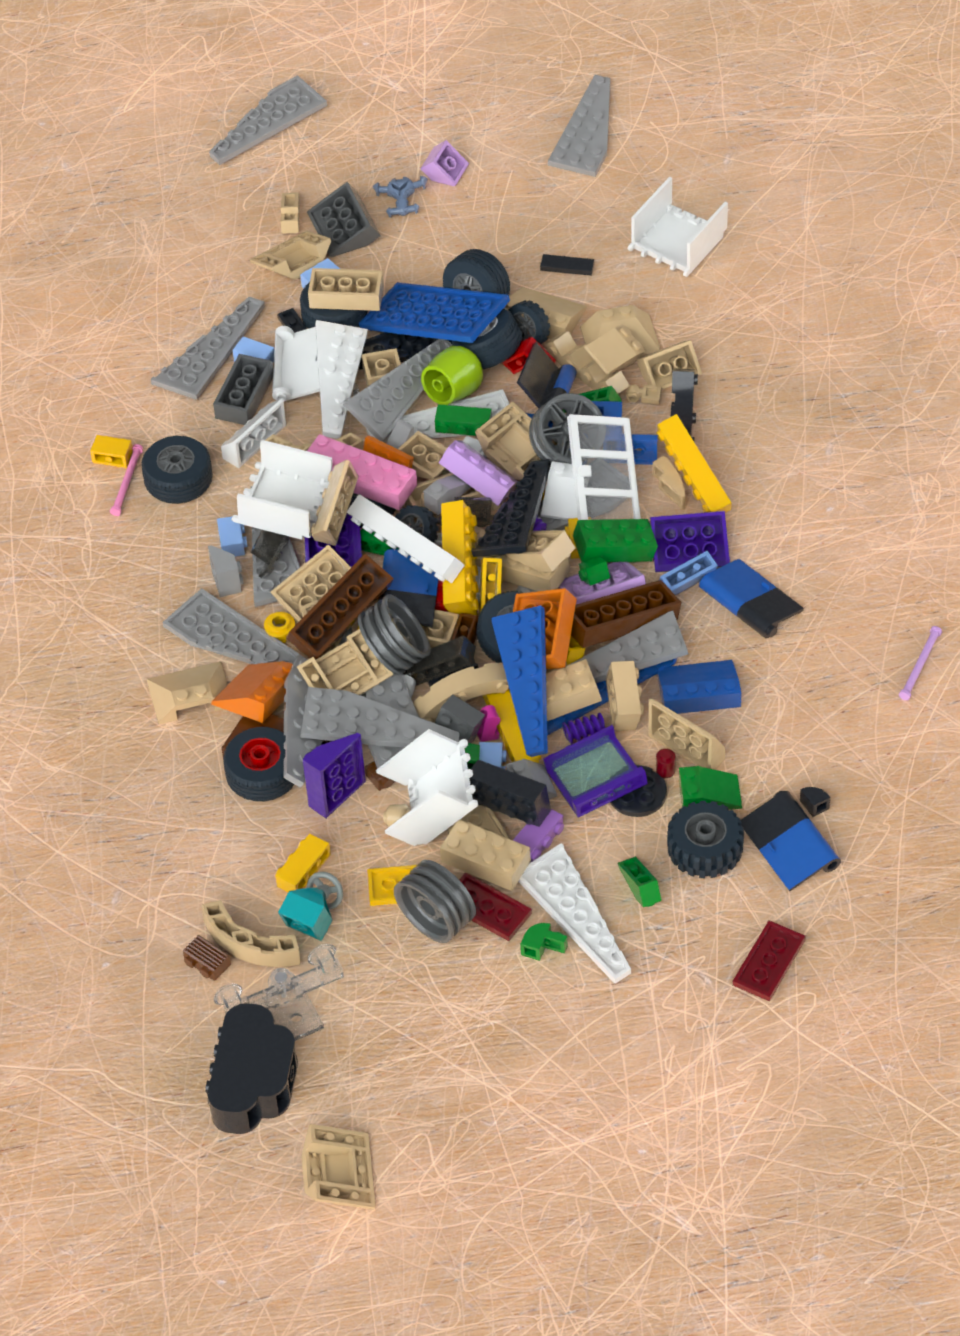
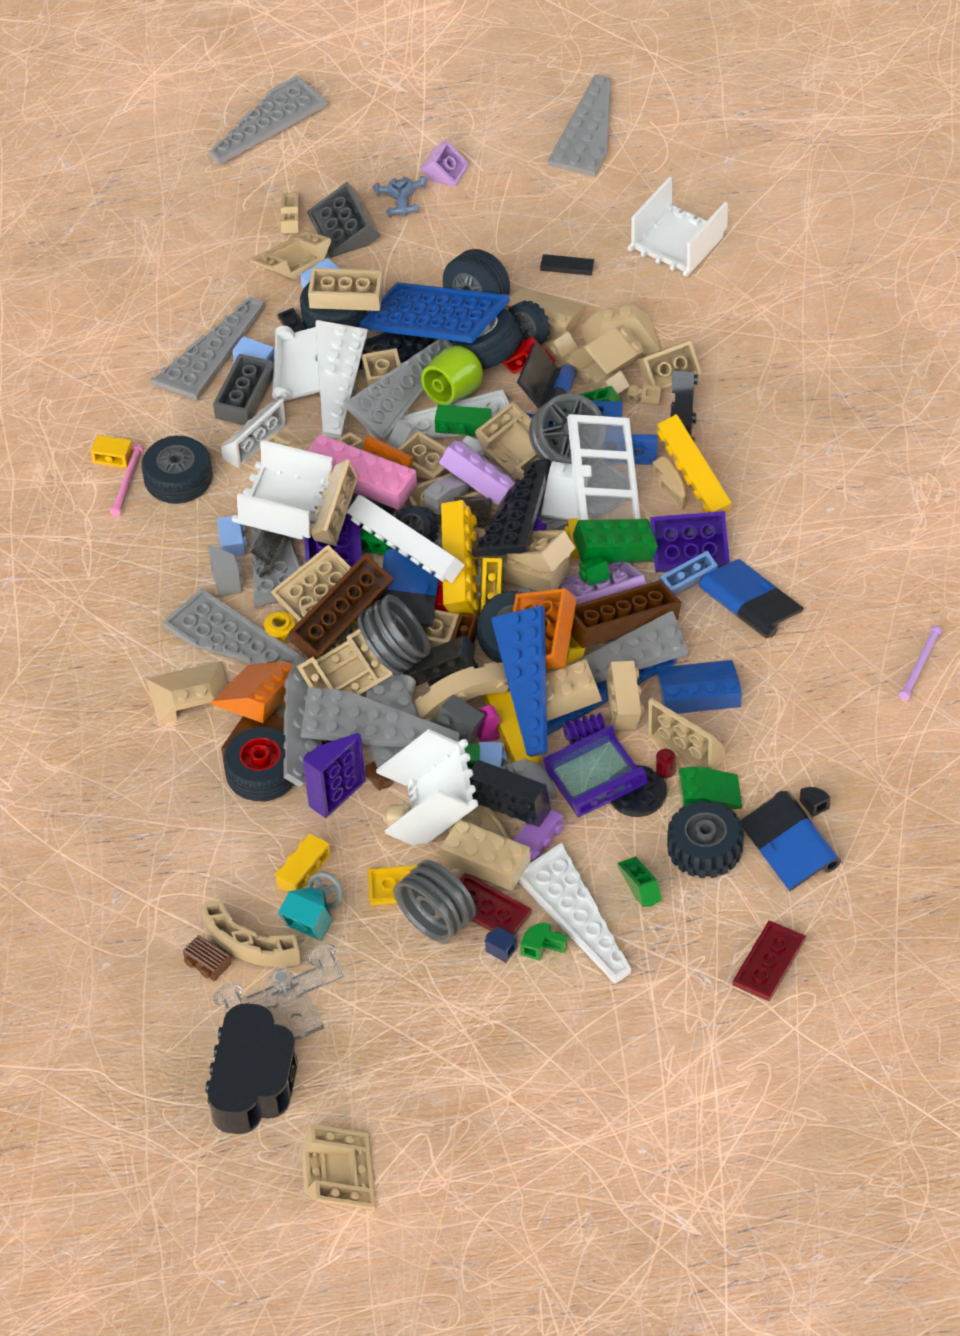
none -> dark blue brick [484,926,517,963]

